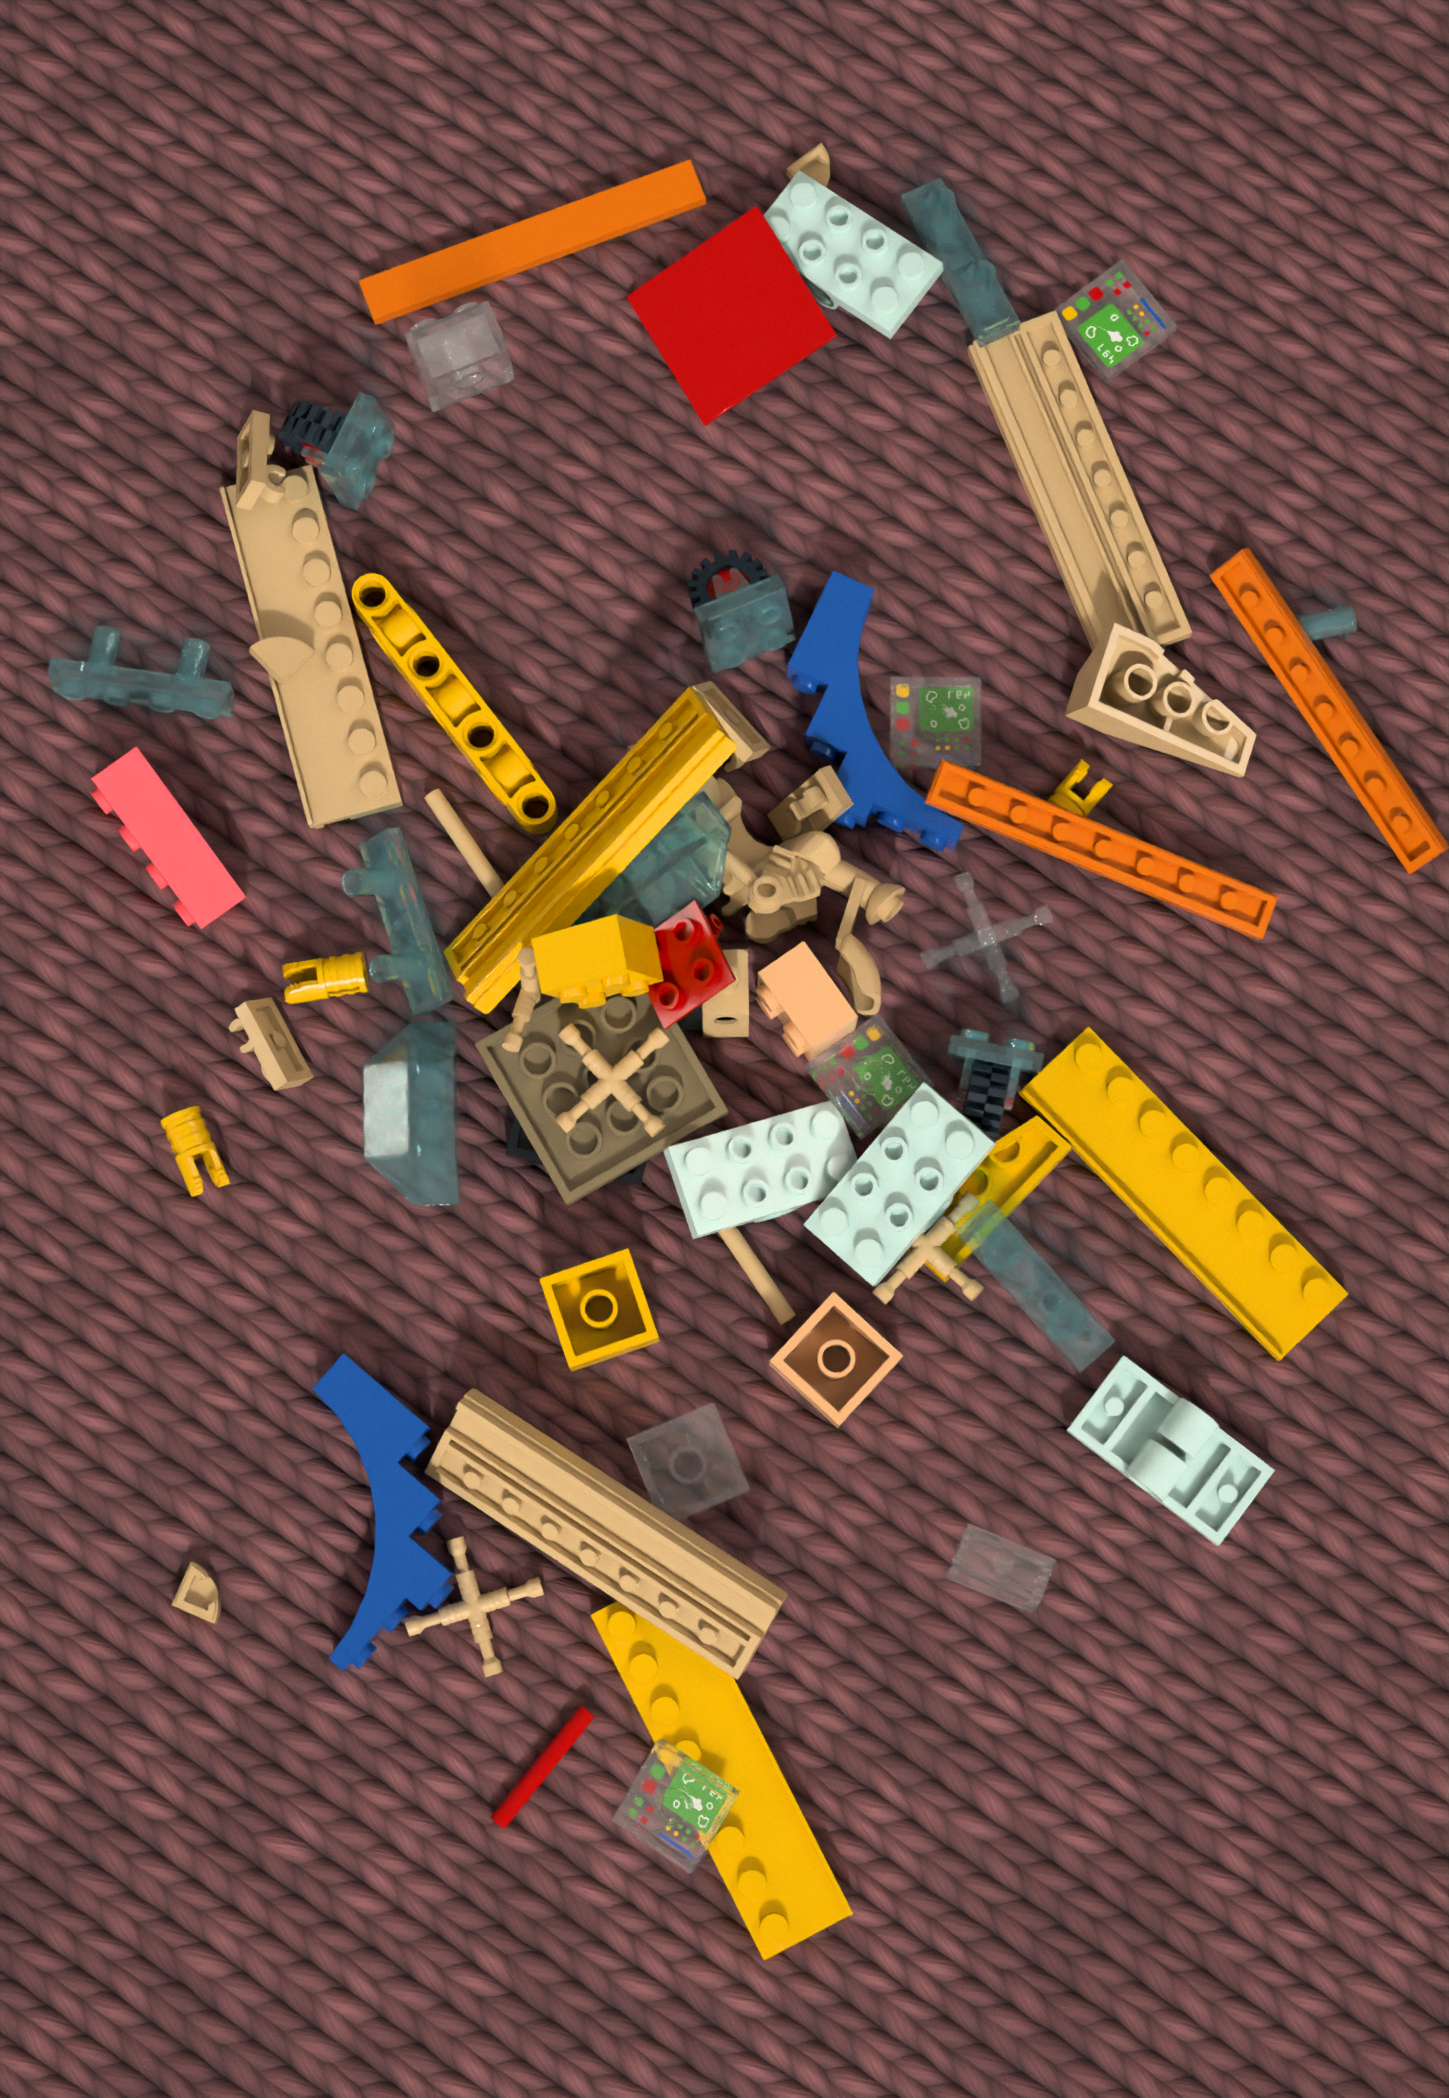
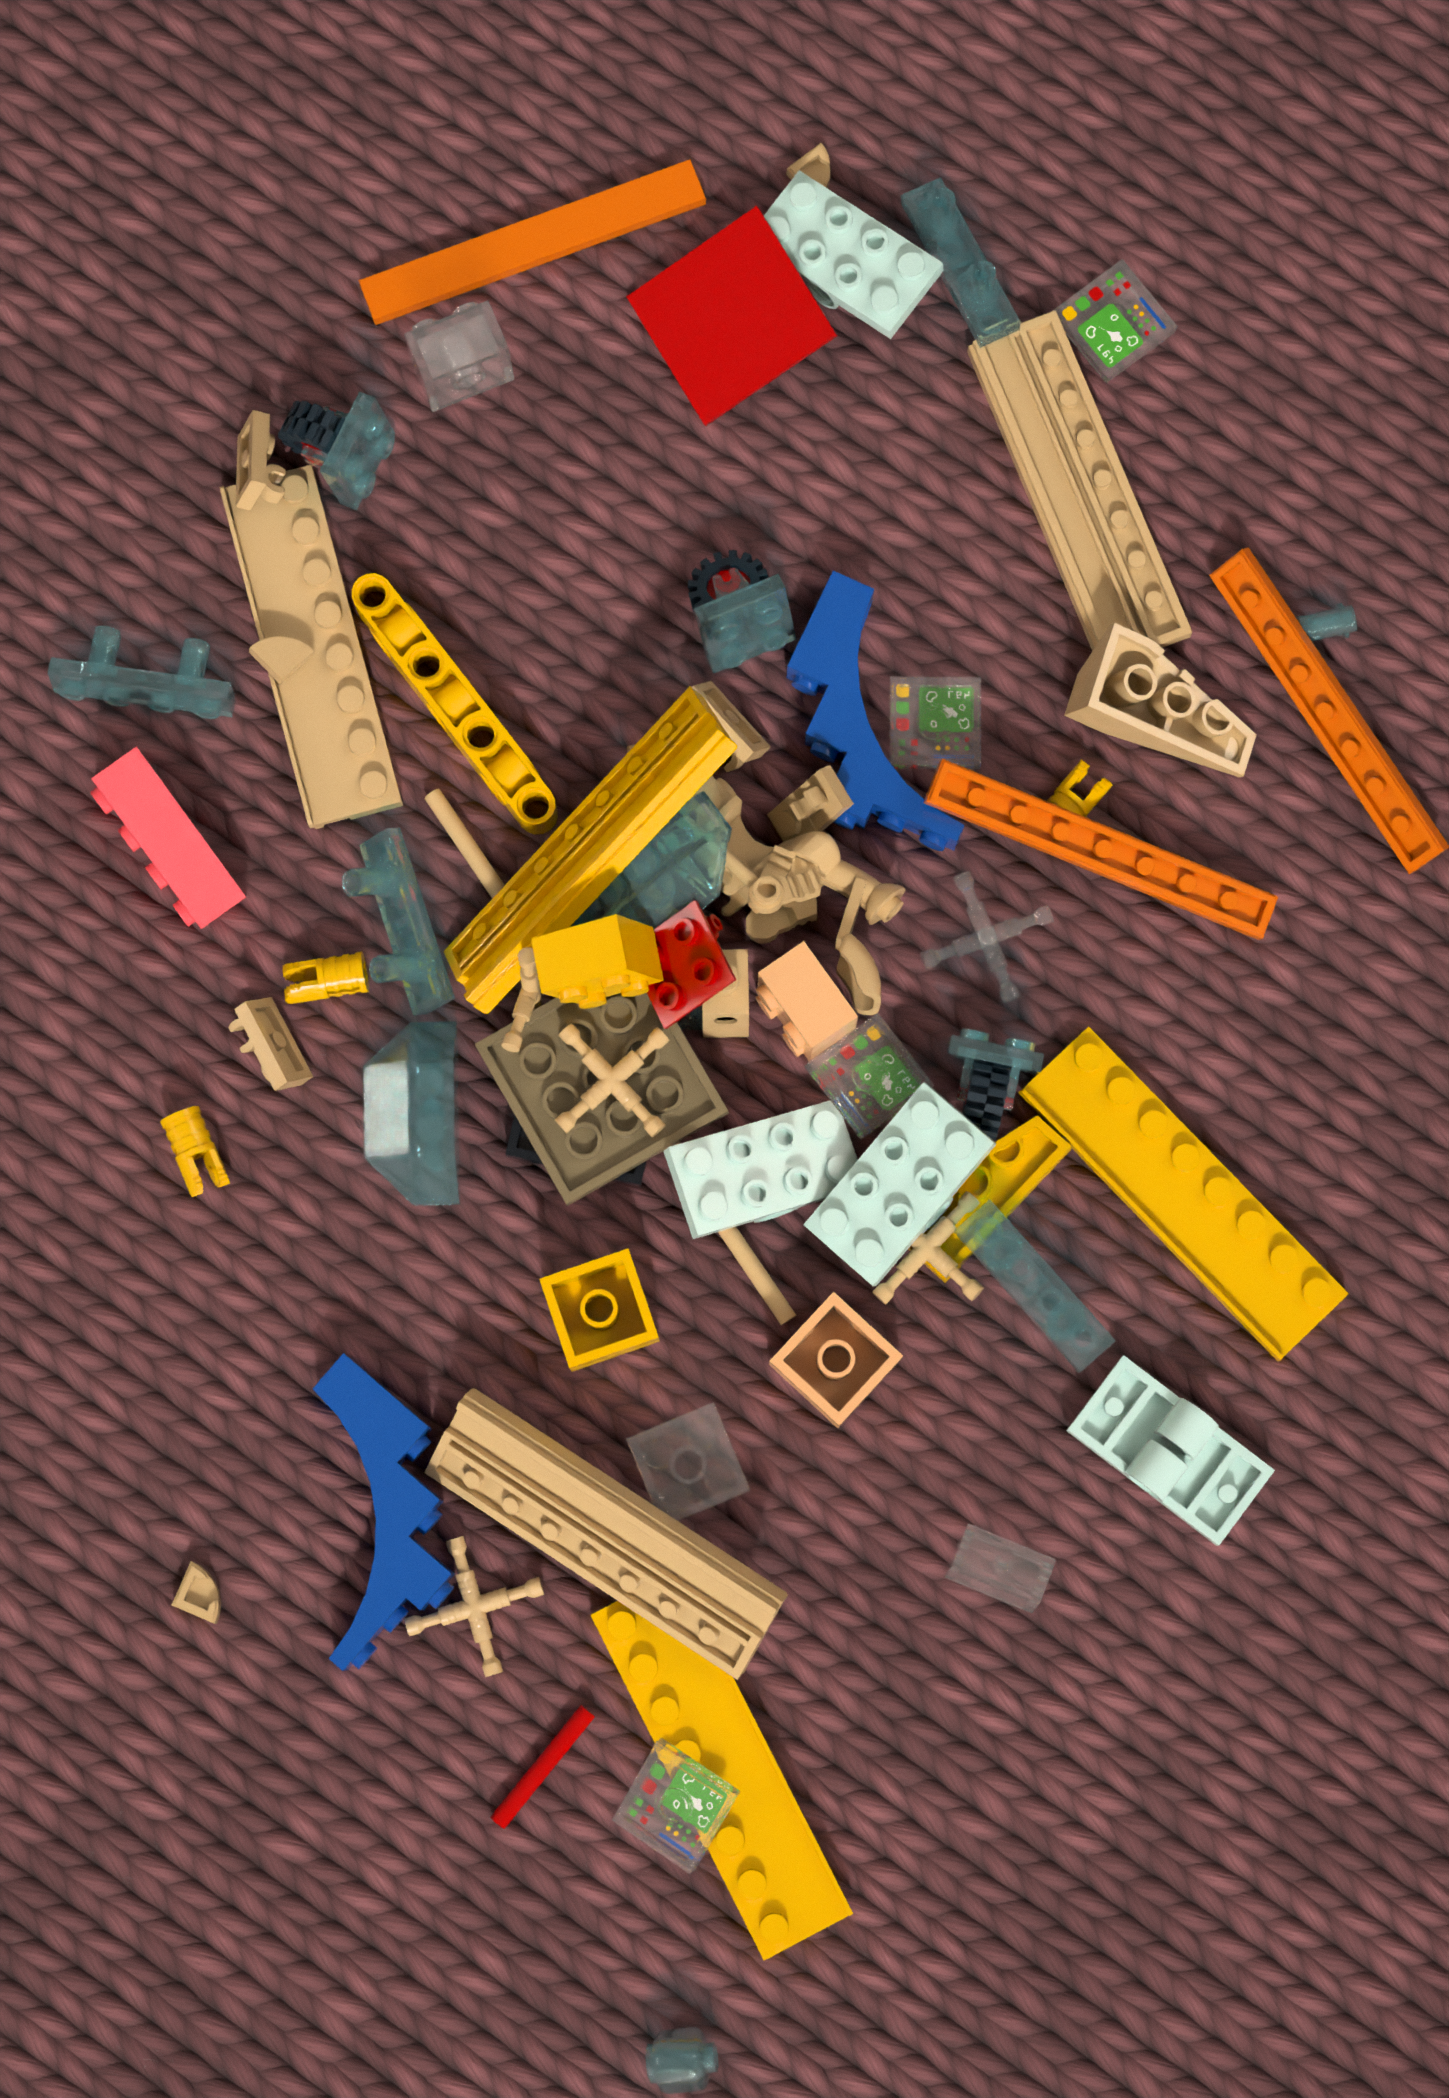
none -> clear light blue head [646,2027,719,2094]

